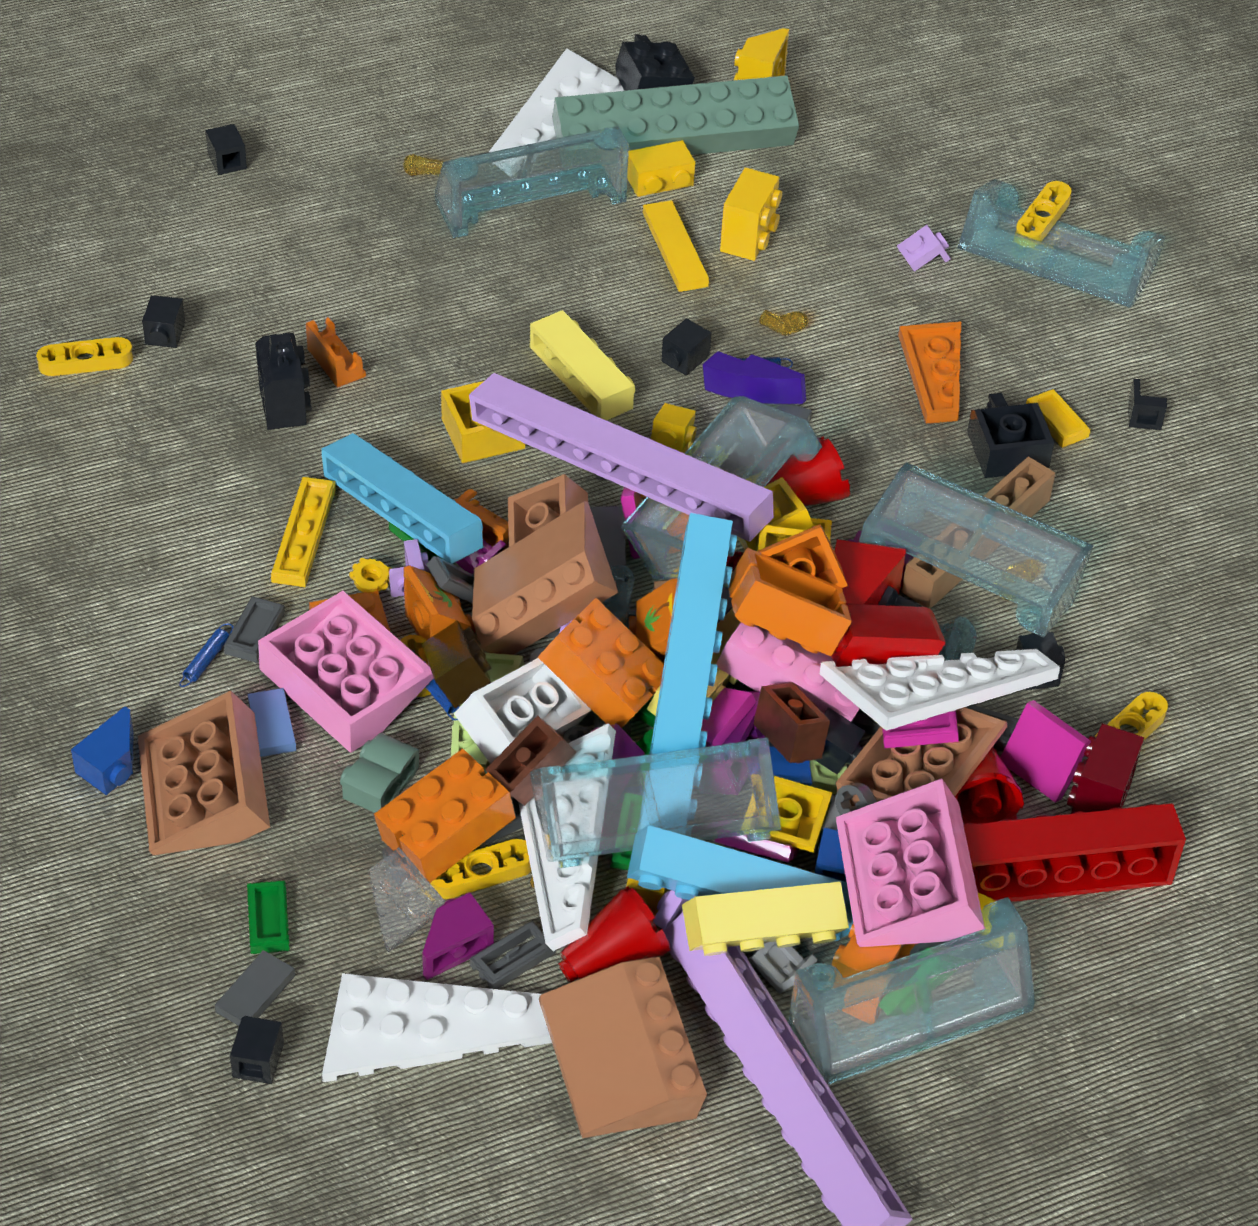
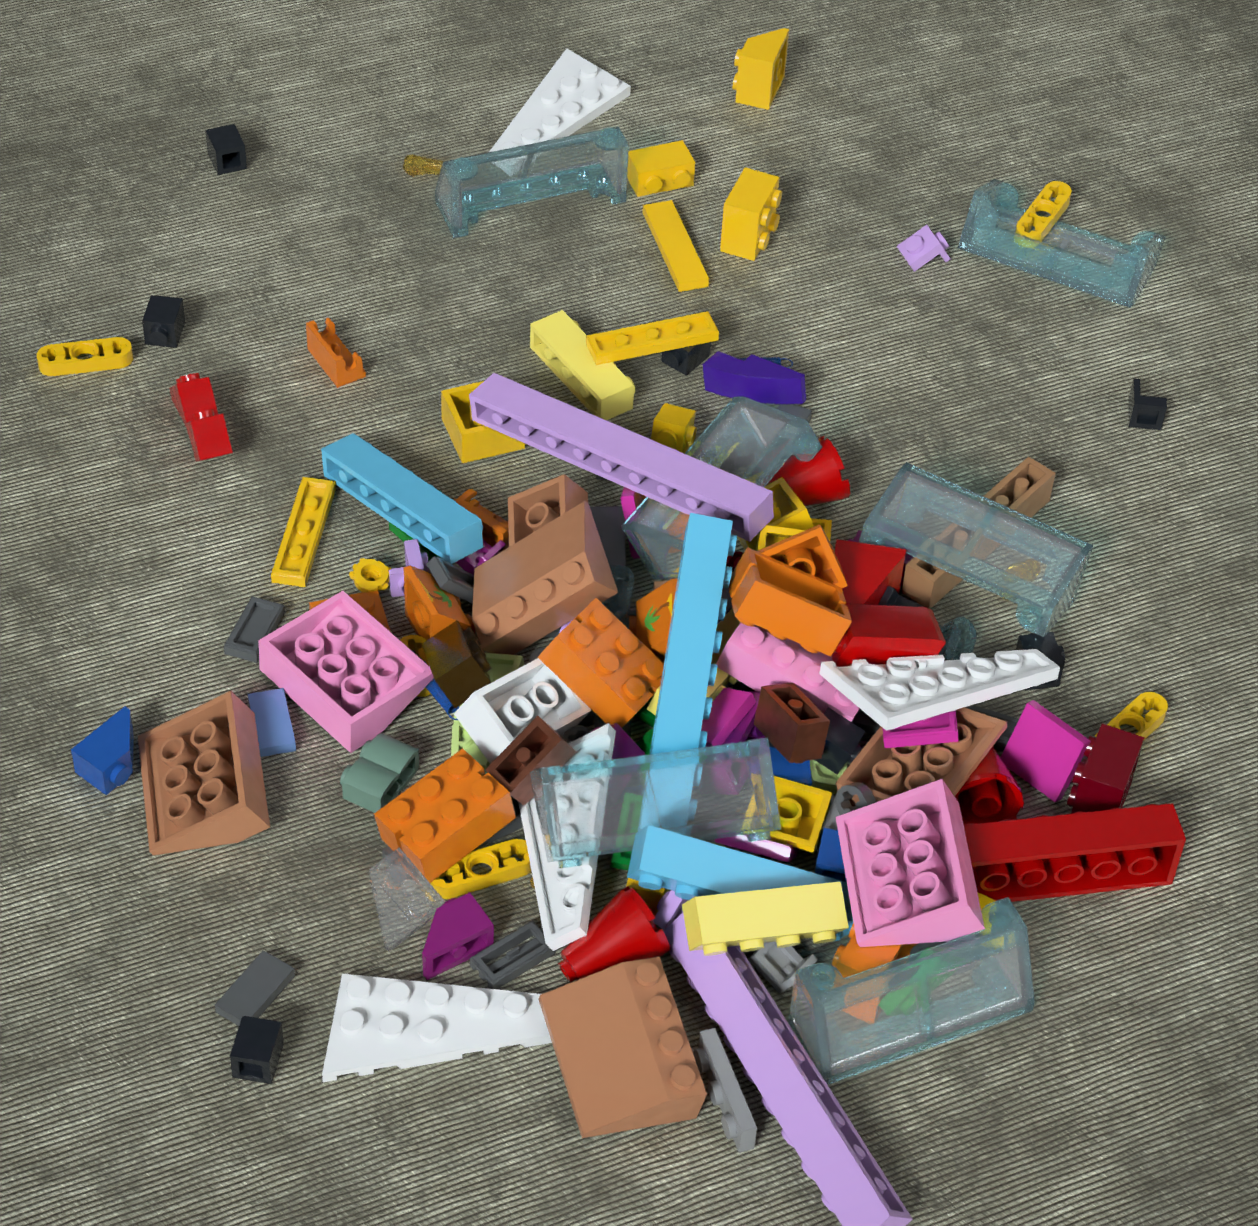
blue piece [179,624,234,687] -> none
green tile [247,880,290,954] -> none
black hinge [255,332,312,430] -> none
sand green brick [552,75,799,168] -> none
black hinge [615,34,695,91] -> none
clear yellow arm [759,310,808,336] -> none
orange wing [898,321,961,424] -> none
black hinge [967,393,1054,478] -> none
yellow tile [1026,389,1091,448] -> none
none -> red arch [169,372,233,462]
none -> yellow tile [586,311,719,365]
none -> light grey plate [694,1028,757,1153]

